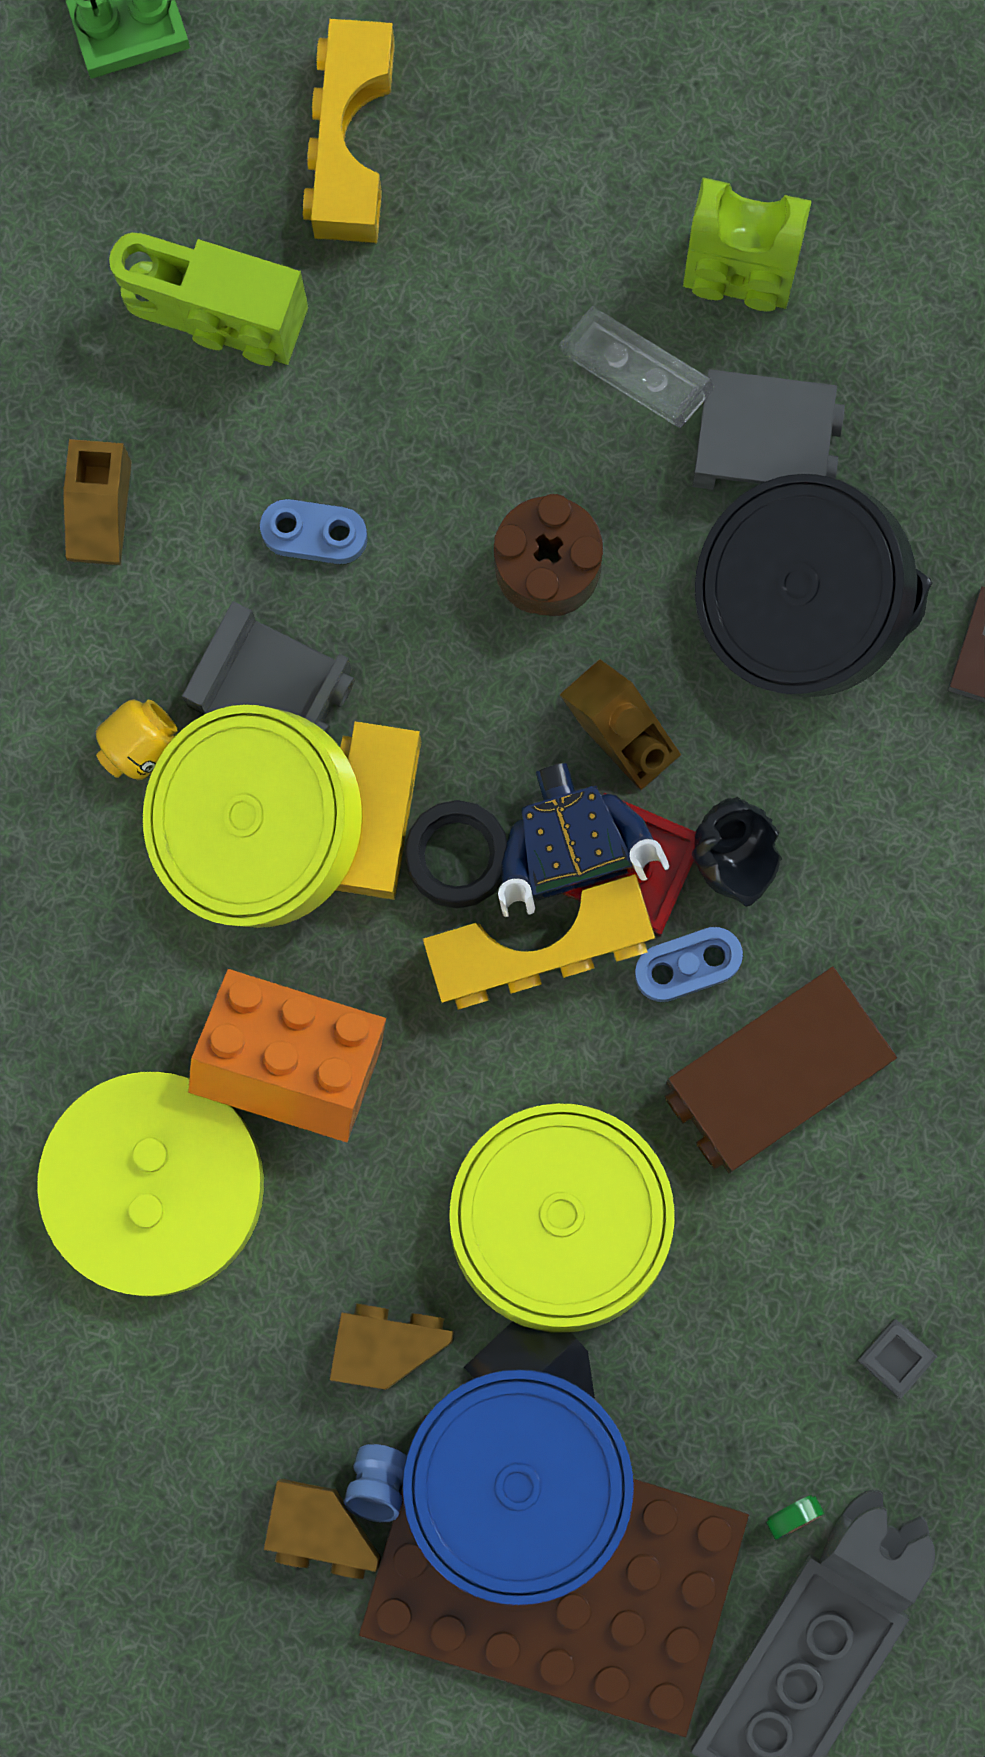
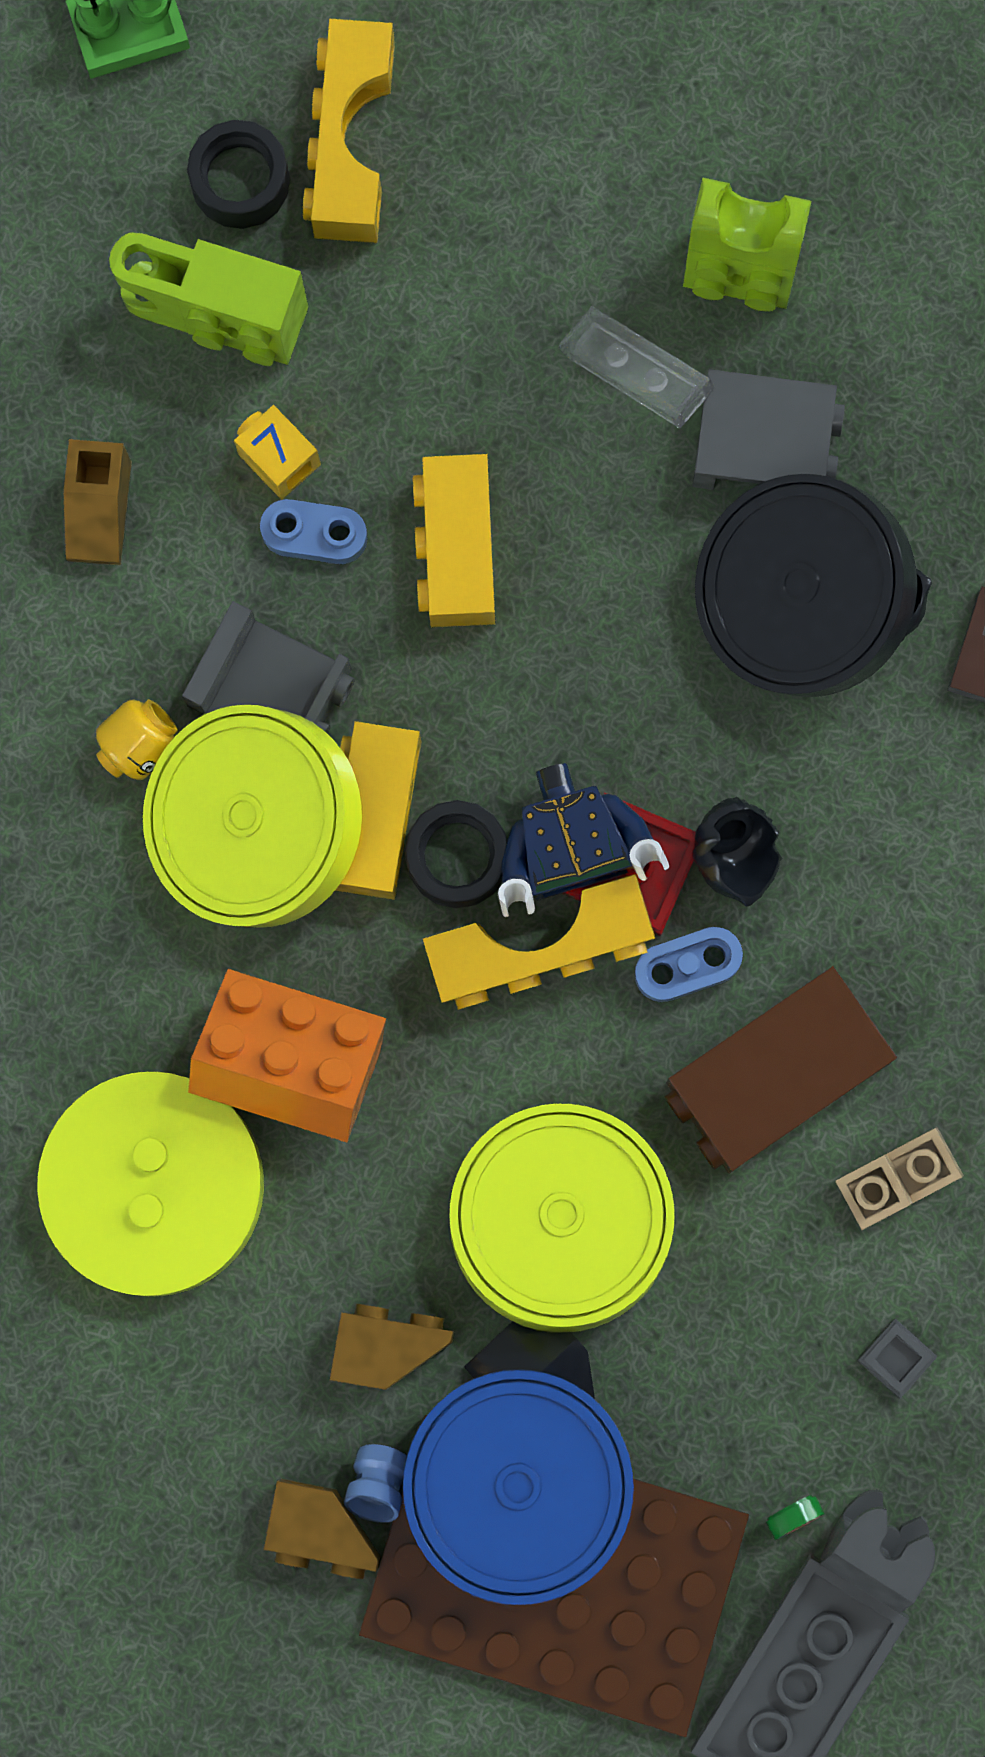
reddish brown brick [494,494,603,616] -> none
pearl gold slope [559,659,681,790] -> none
none -> black tyre [187,119,290,229]
none -> yellow brick [234,405,321,500]
none -> yellow brick [413,454,495,627]
none -> tan slope [836,1127,964,1230]

